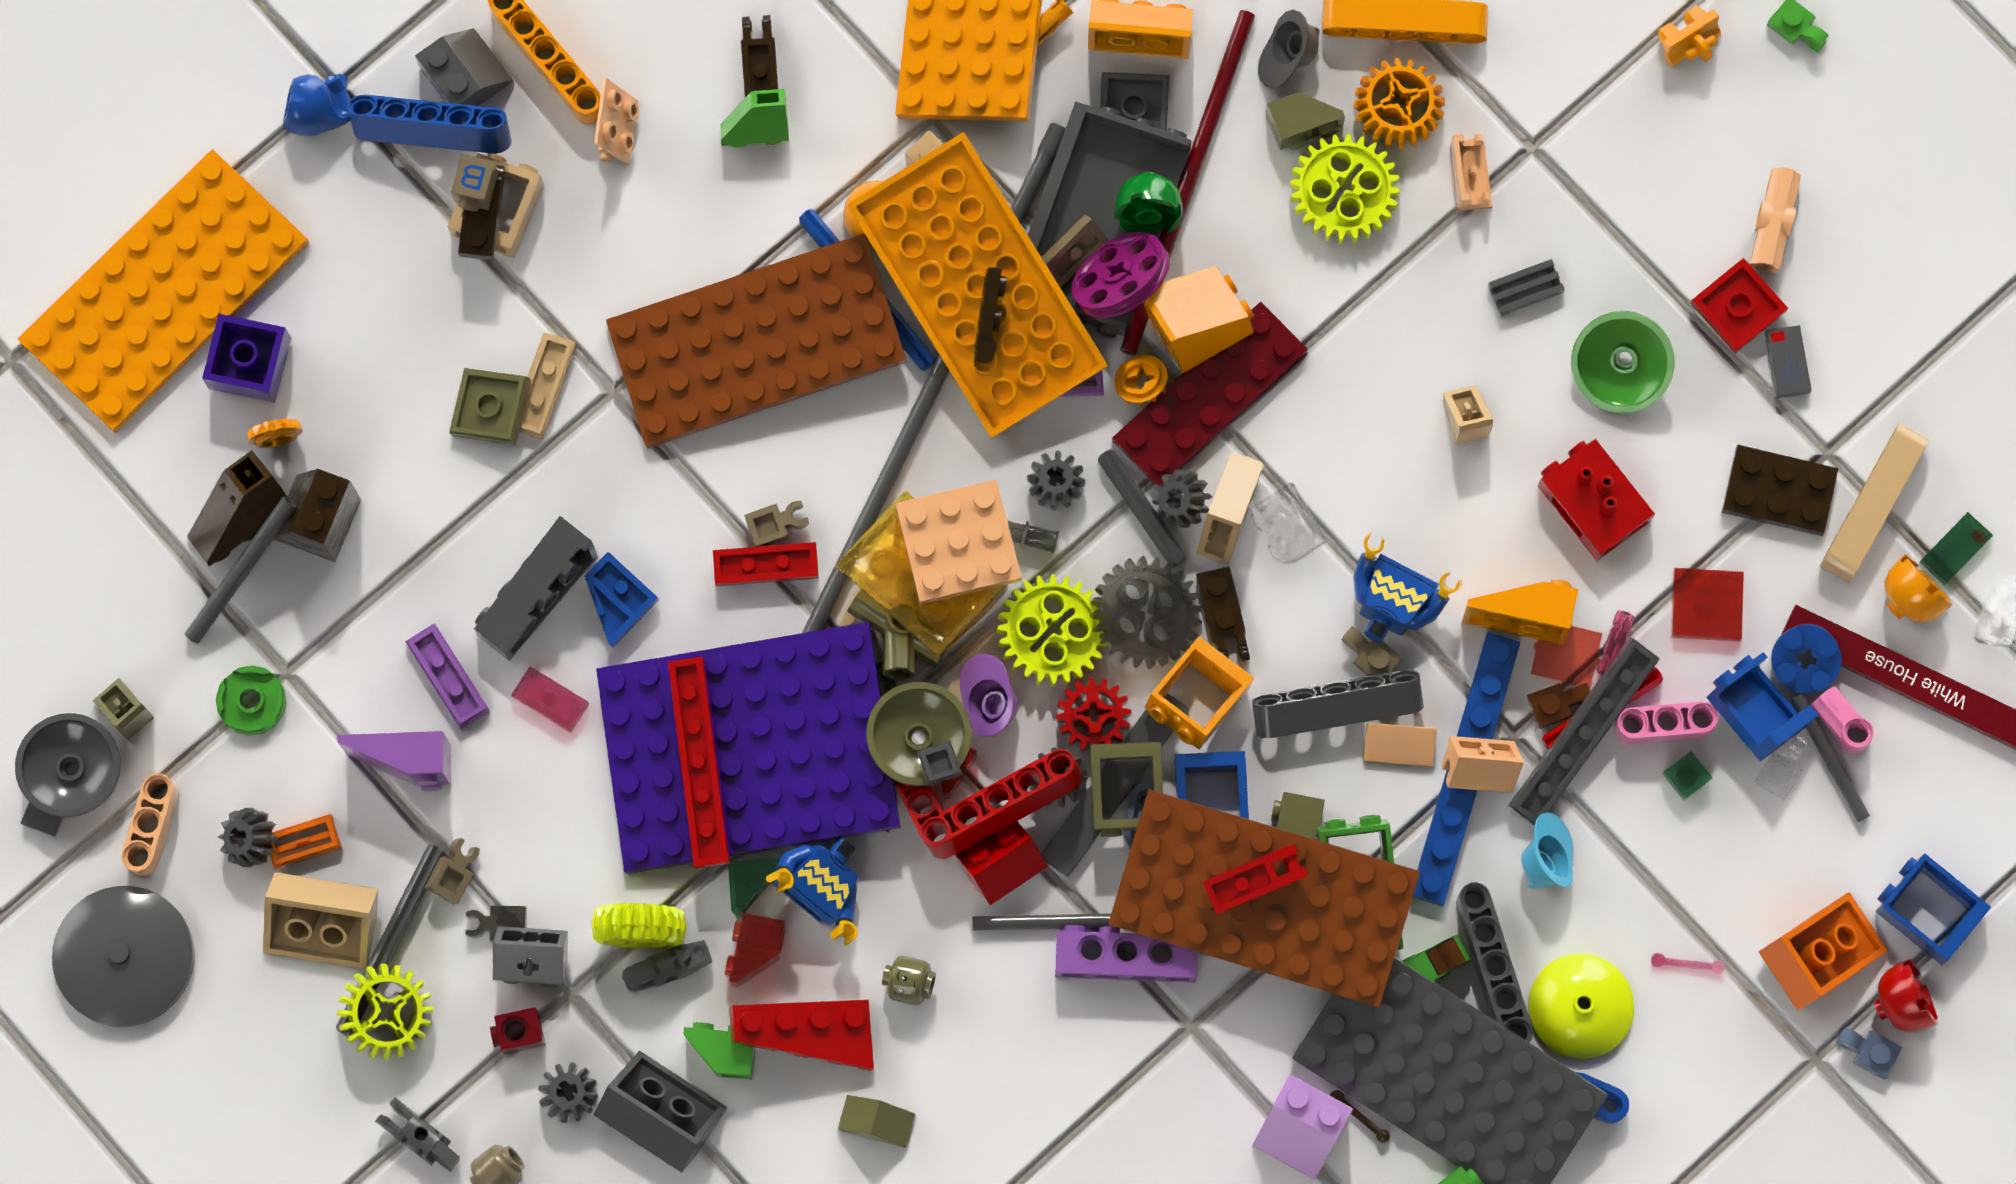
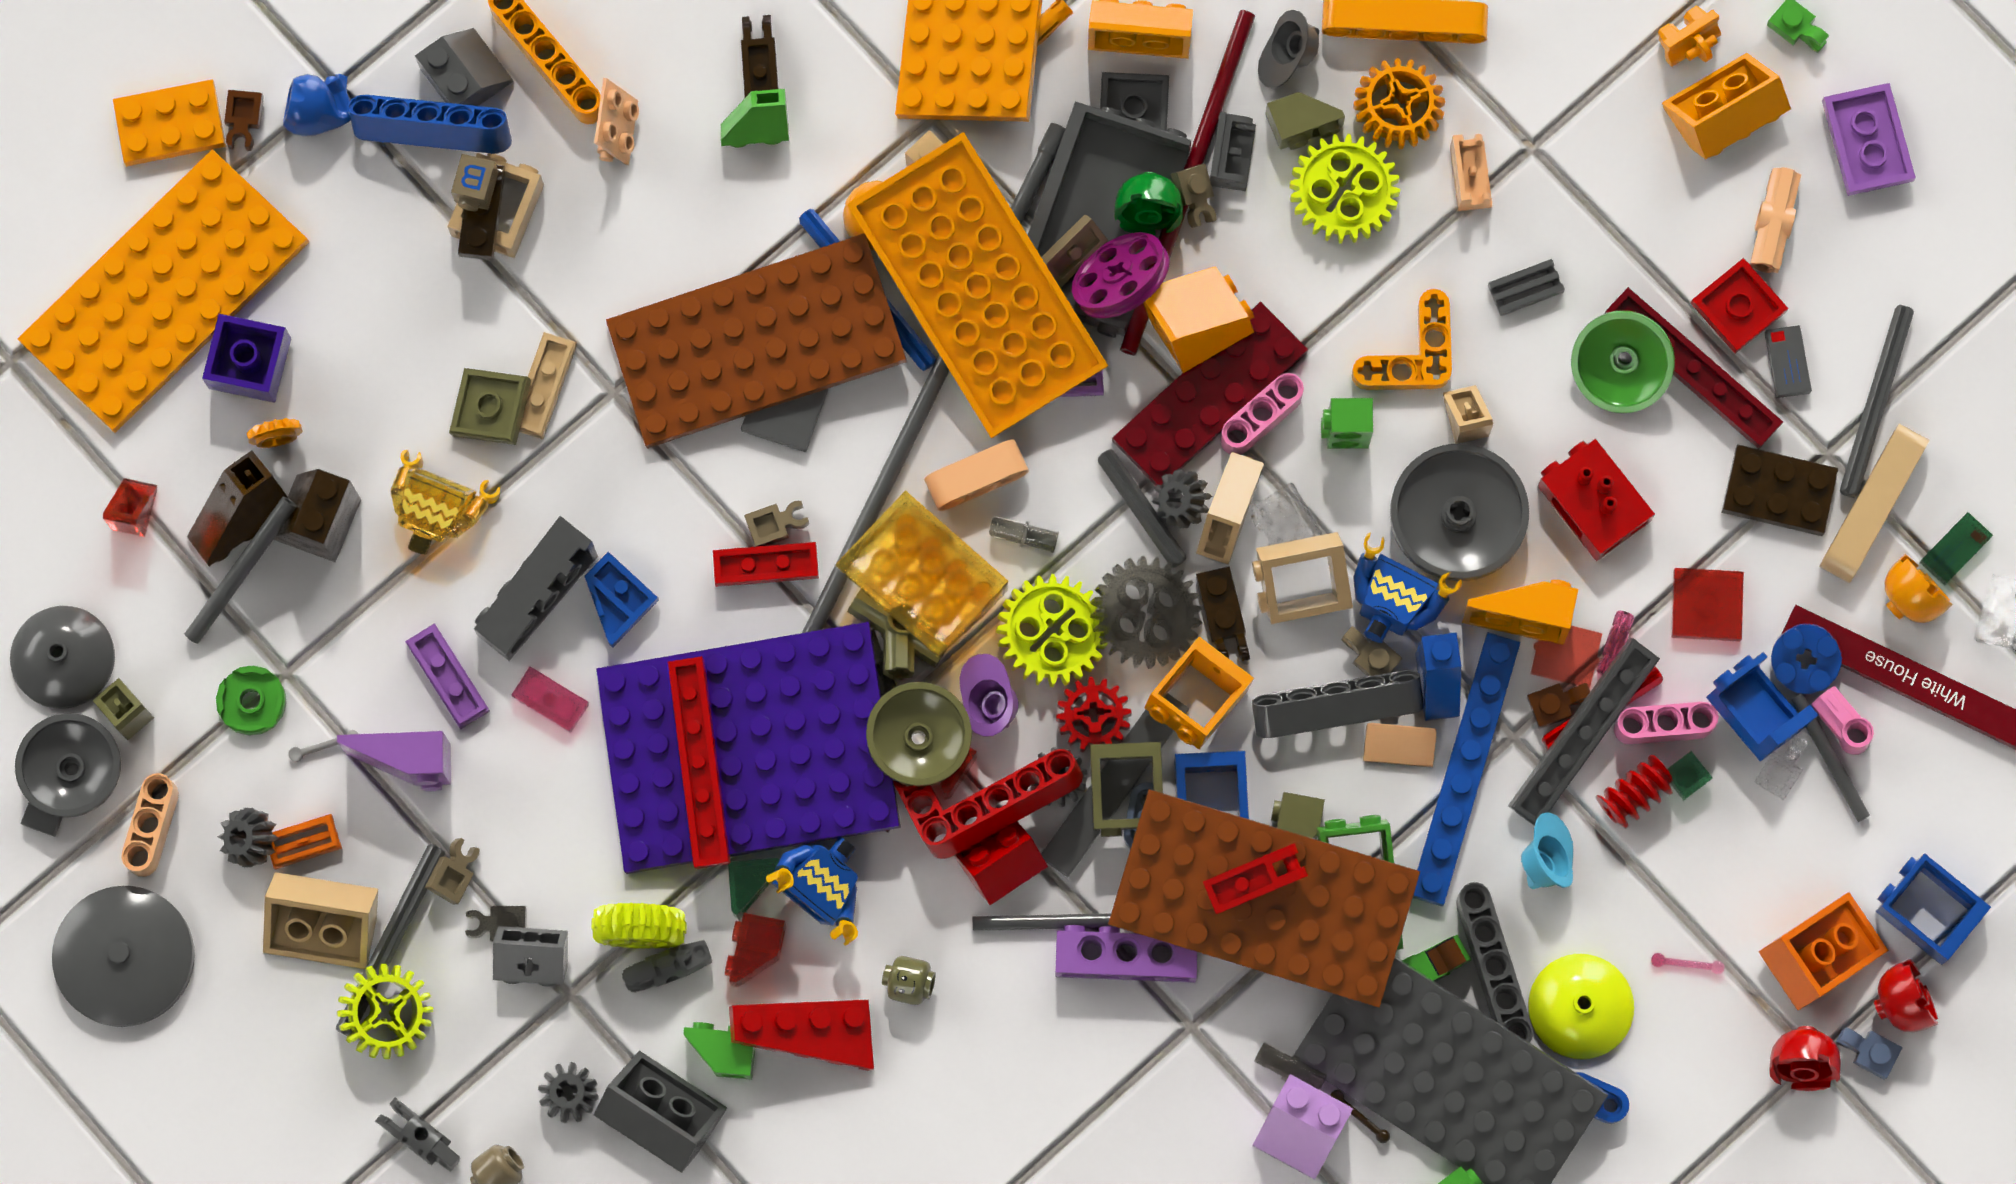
dark red brick [490,1007,546,1055] -> none
olive slope [838,1095,915,1148] -> none
light nougat plate [895,479,1022,605] -> none
dark grey tile [917,741,962,786] -> none
dark brown hinge [974,267,1007,364] -> none
dark grey gear [1027,451,1086,510] -> none
light orange gear [1114,355,1169,406] -> none
light nougat hinge [1442,736,1524,793] -> none
none -> dark grey dish [10,606,115,709]
none -> clear red slope [103,478,157,537]
none -> light orange plate [113,79,226,167]
none -> reddish brown plate [224,90,264,151]
none -> light grey hinge [288,730,358,762]
none -> clear yellow torso [390,450,500,555]
none -> dark grey tile [741,389,828,452]
none -> light nougat beam [924,439,1029,511]
none -> dark tan plate [1171,164,1216,228]
none -> dark grey hinge [1210,112,1256,191]
none -> bright pink beam [1221,373,1304,455]
none -> tan window [1252,532,1353,624]
none -> clear smoke pin [1254,1042,1327,1089]
none -> bright green brick [1321,398,1373,449]
none -> light orange beam [1351,289,1452,390]
none -> dark grey dish [1390,443,1529,581]
none -> blue slope [1415,632,1461,721]
none -> red piece [1596,754,1673,829]
none -> dark red plate [1604,287,1783,449]
none -> light orange slope [1662,53,1791,160]
none -> red cylinder [1769,1026,1841,1091]
none -> medium lavender plate [1822,83,1916,196]
none -> dark grey axle [1839,305,1914,498]

